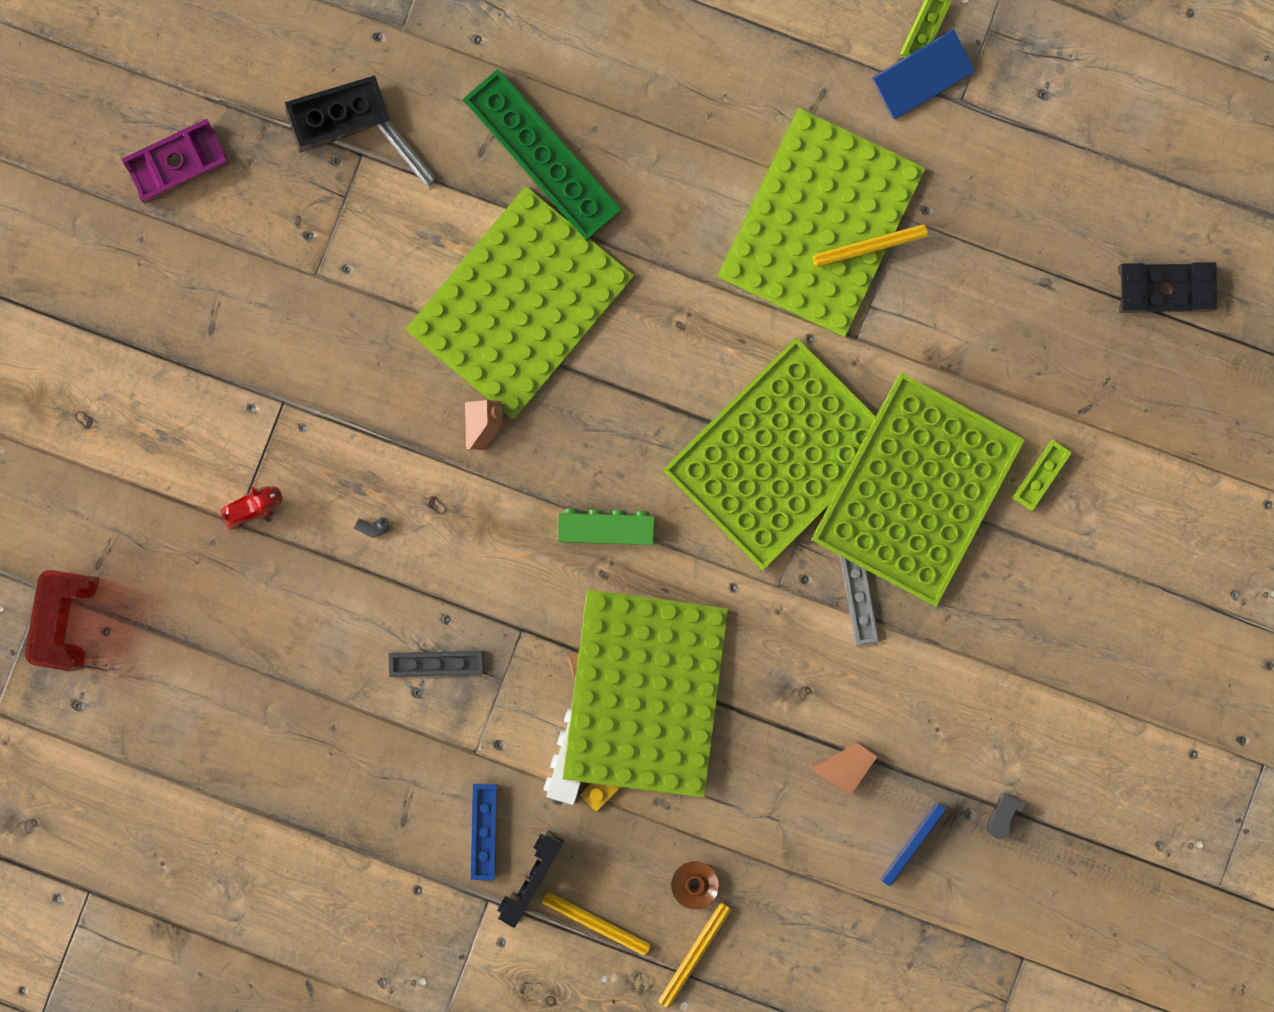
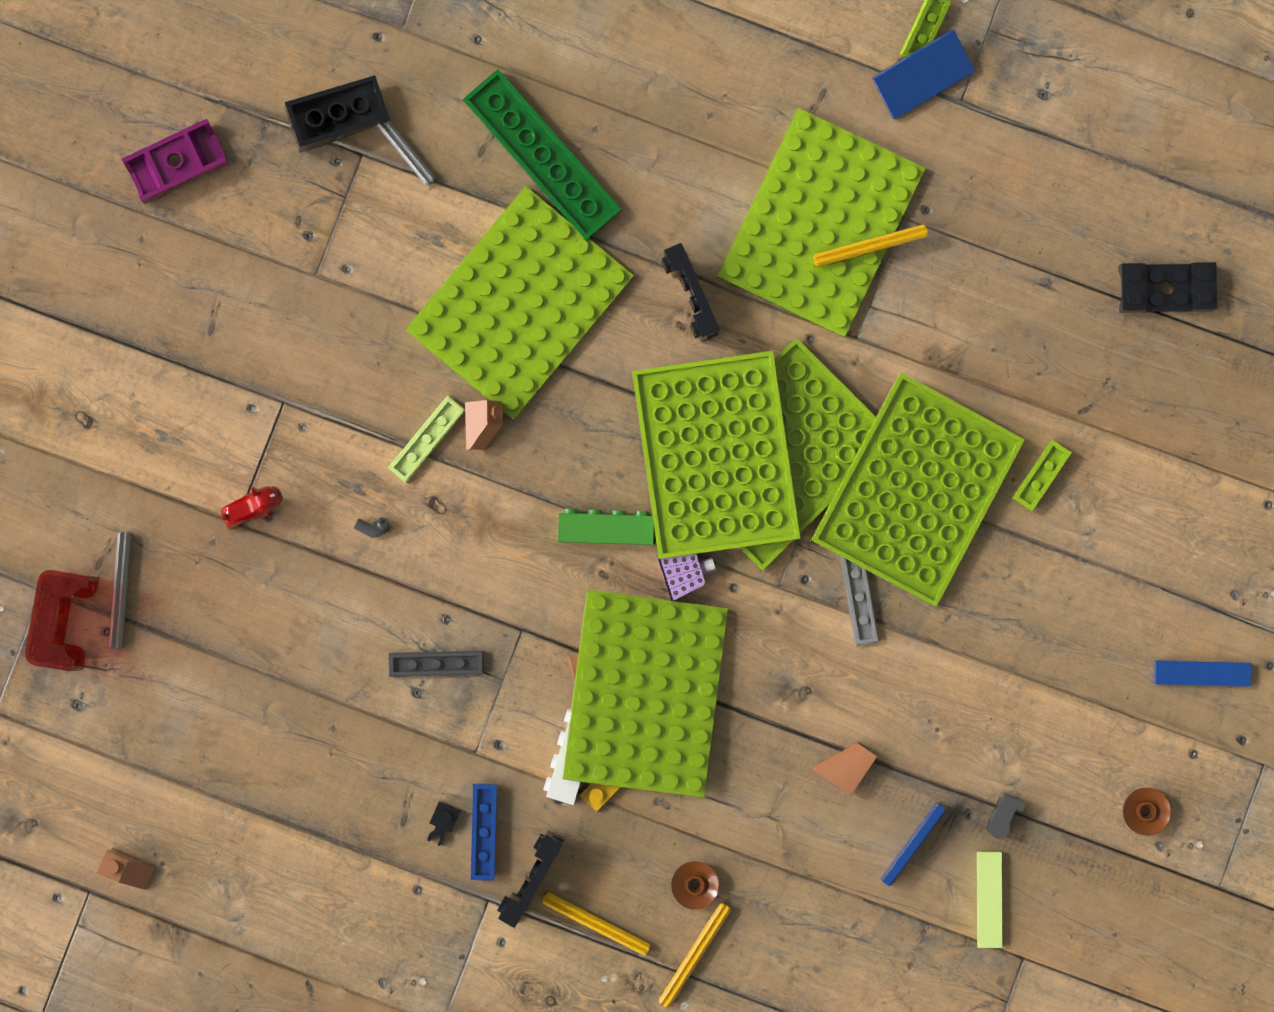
none -> nougat slope [97,848,156,890]
none -> light grey axle [109,532,132,649]
none -> yellowish green tile [388,395,465,483]
none -> black plate [427,801,461,846]
none -> lime plate [632,351,800,559]
none -> lavender torso [657,554,716,601]
none -> black piece [661,243,720,342]
none -> yellowish green tile [977,851,1002,948]
none -> dark orange dish [1123,788,1171,836]
none -> blue tile [1154,660,1251,687]

